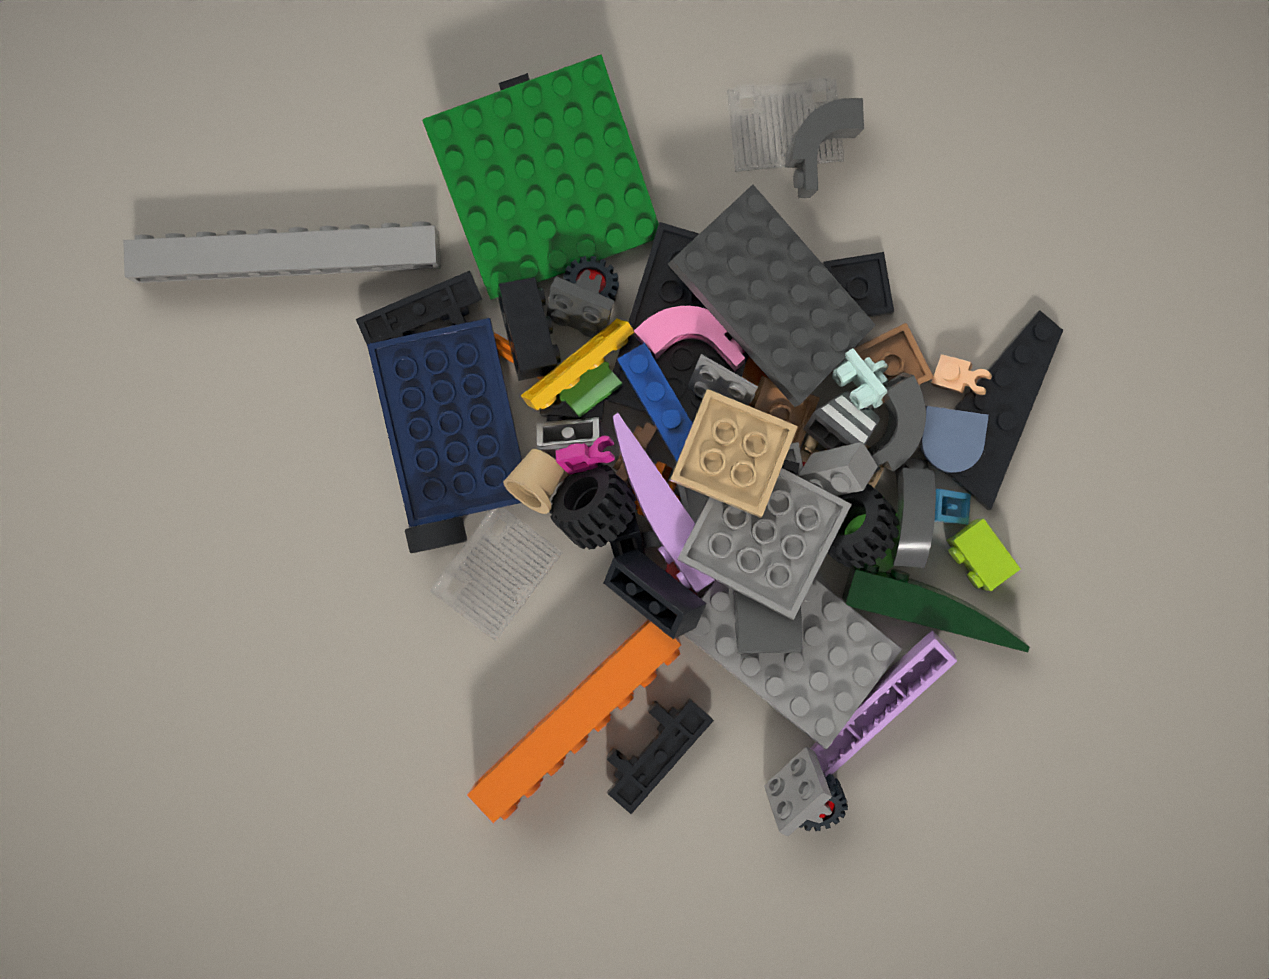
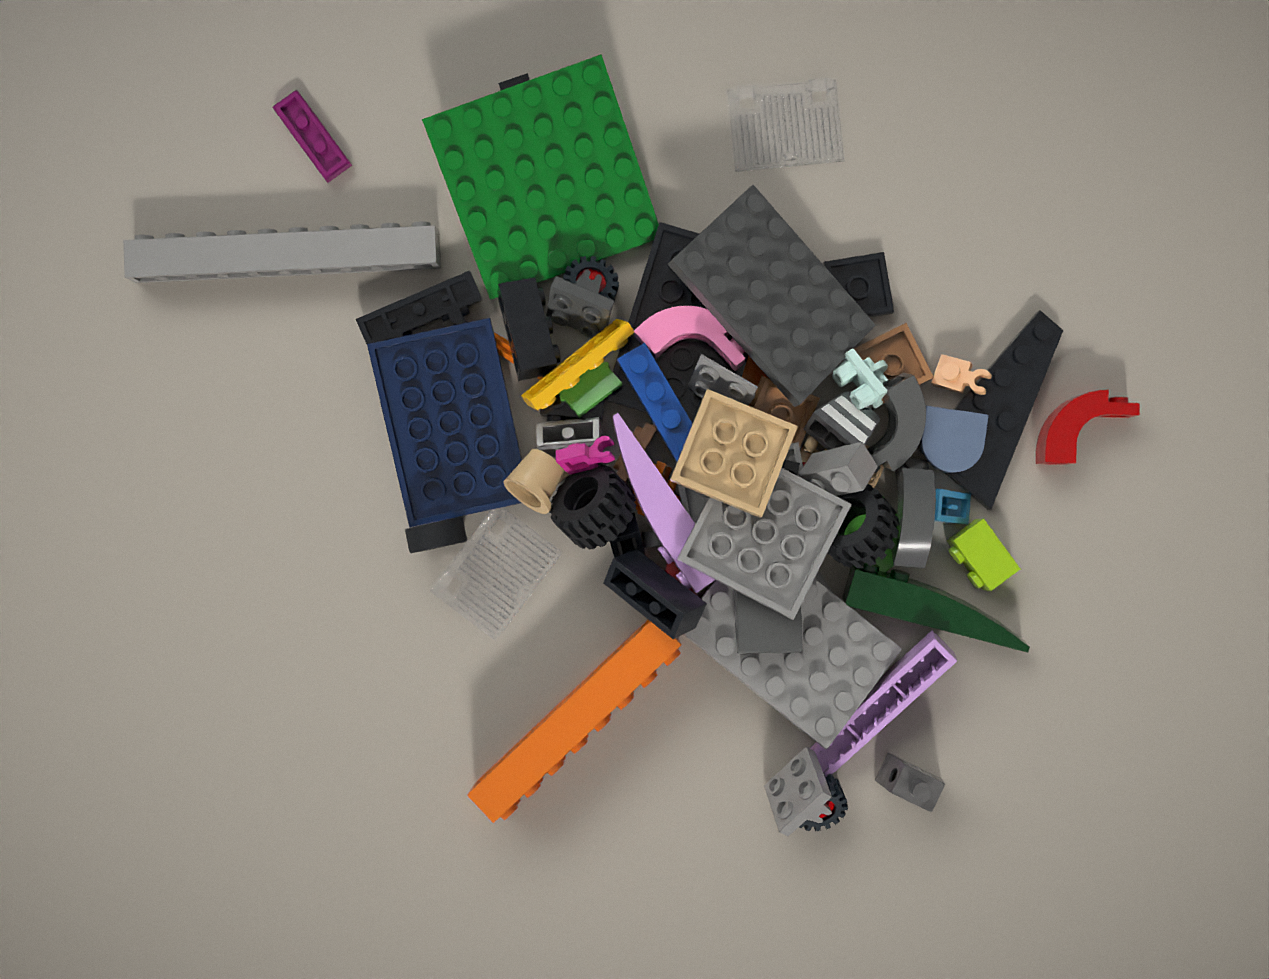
black hinge [606,698,714,814] -> none
dark grey arch [785,98,864,198] -> none
none -> magenta tile [272,89,352,183]
none -> flat silver torso [875,753,945,812]
none -> red arch [1036,390,1140,465]

